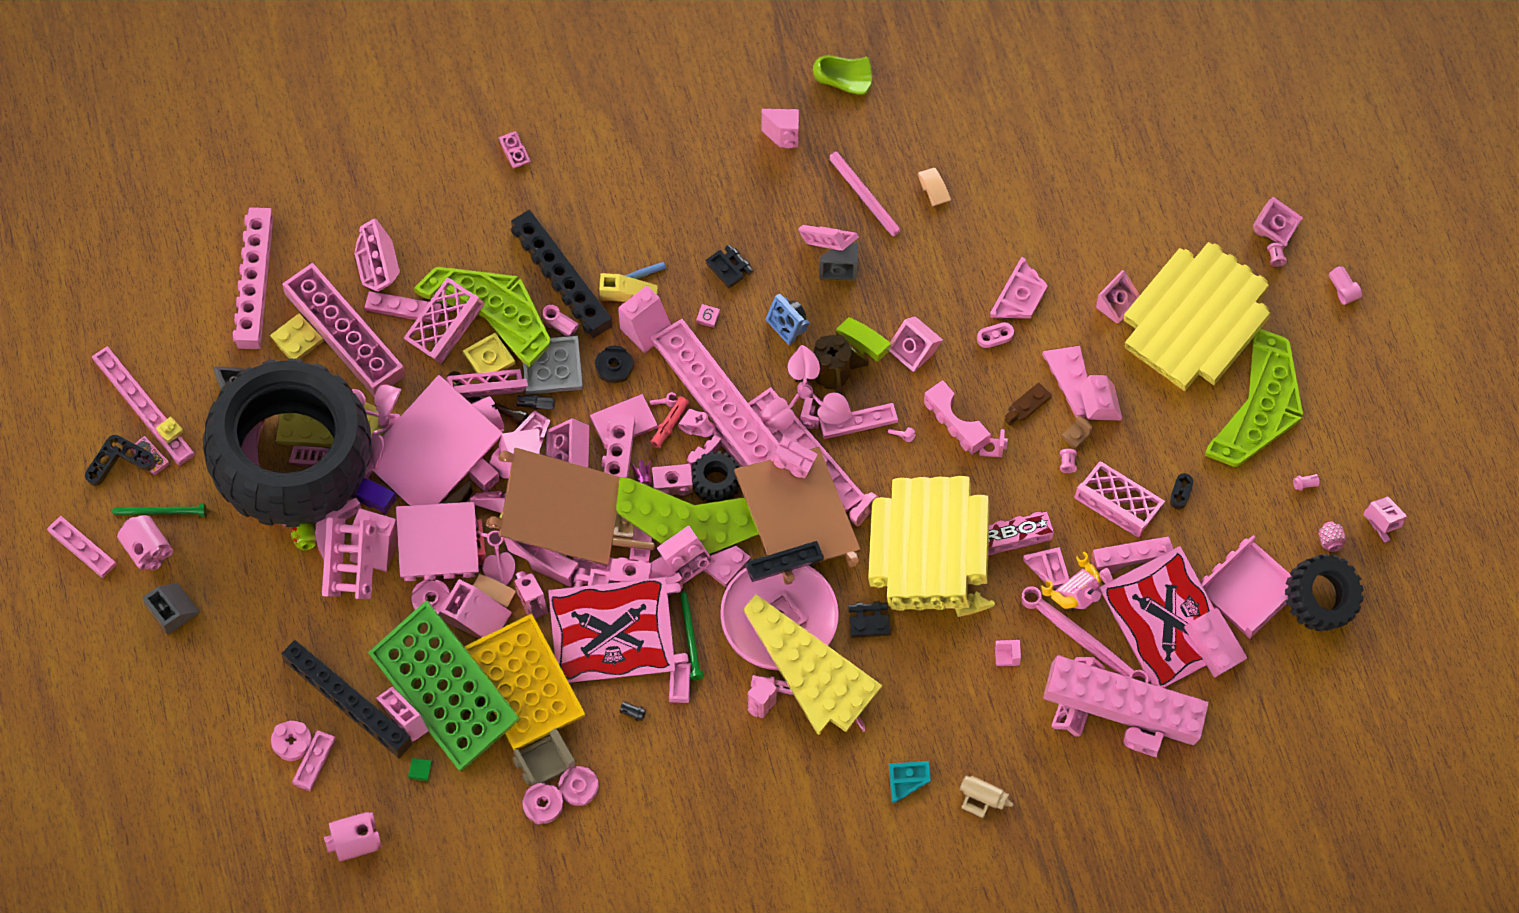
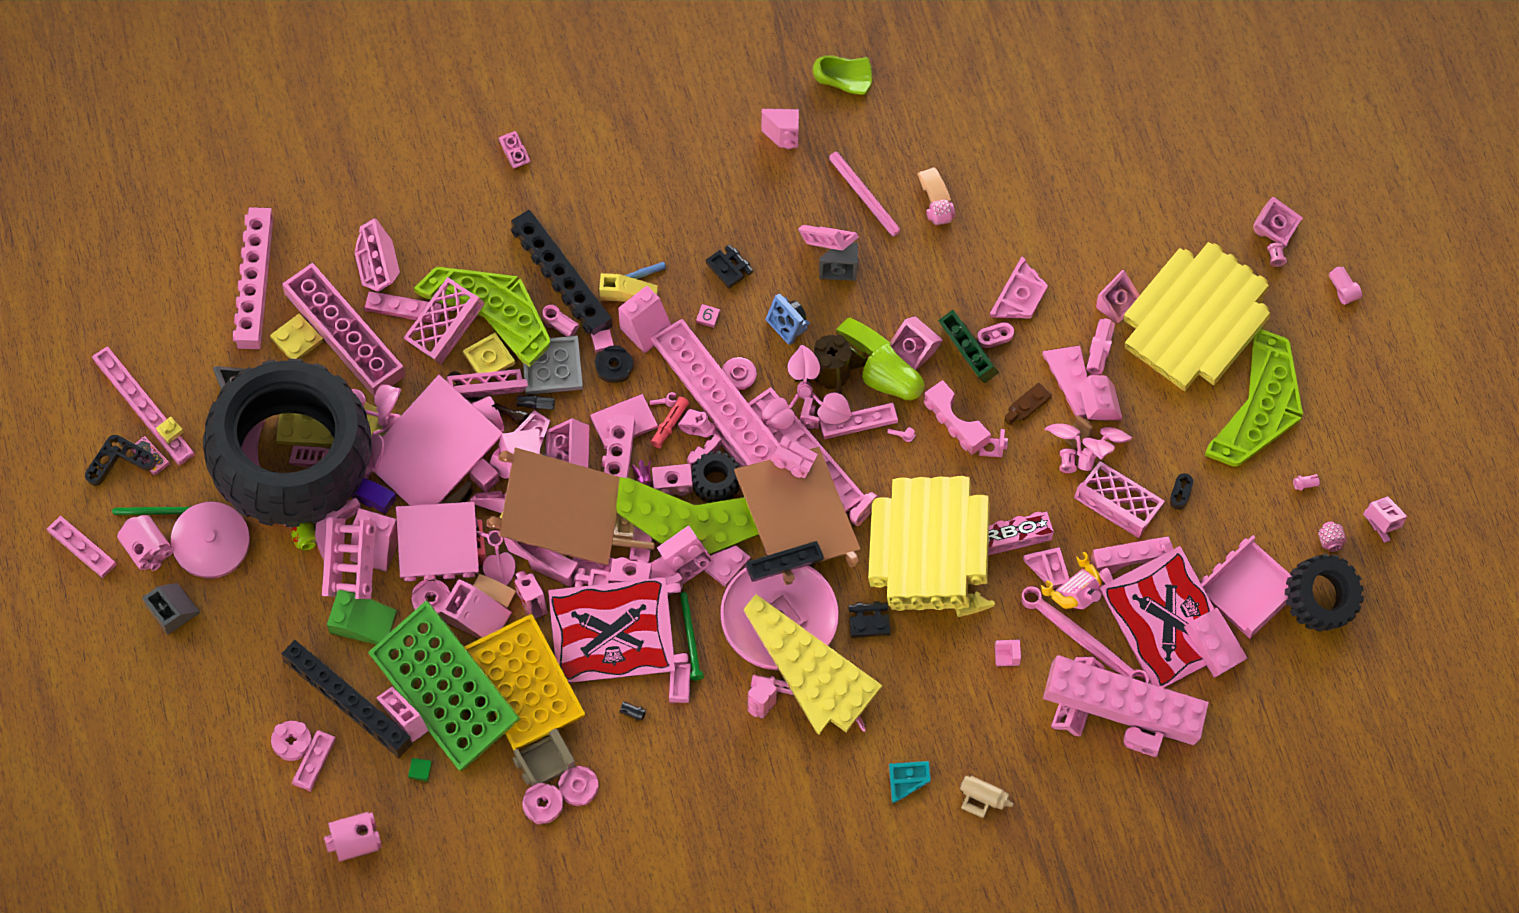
none -> bright pink dish [171,502,250,579]
none -> bright green slope [327,589,397,645]
none -> bright pink tile [591,329,614,352]
none -> bright pink wheel [722,357,757,390]
none -> lime hair [862,344,925,400]
none -> bright pink head [926,199,955,225]
none -> dark green brick [938,310,1000,384]
none -> bright pink plant [1045,424,1132,471]
none -> bright pink piece [1086,318,1115,375]

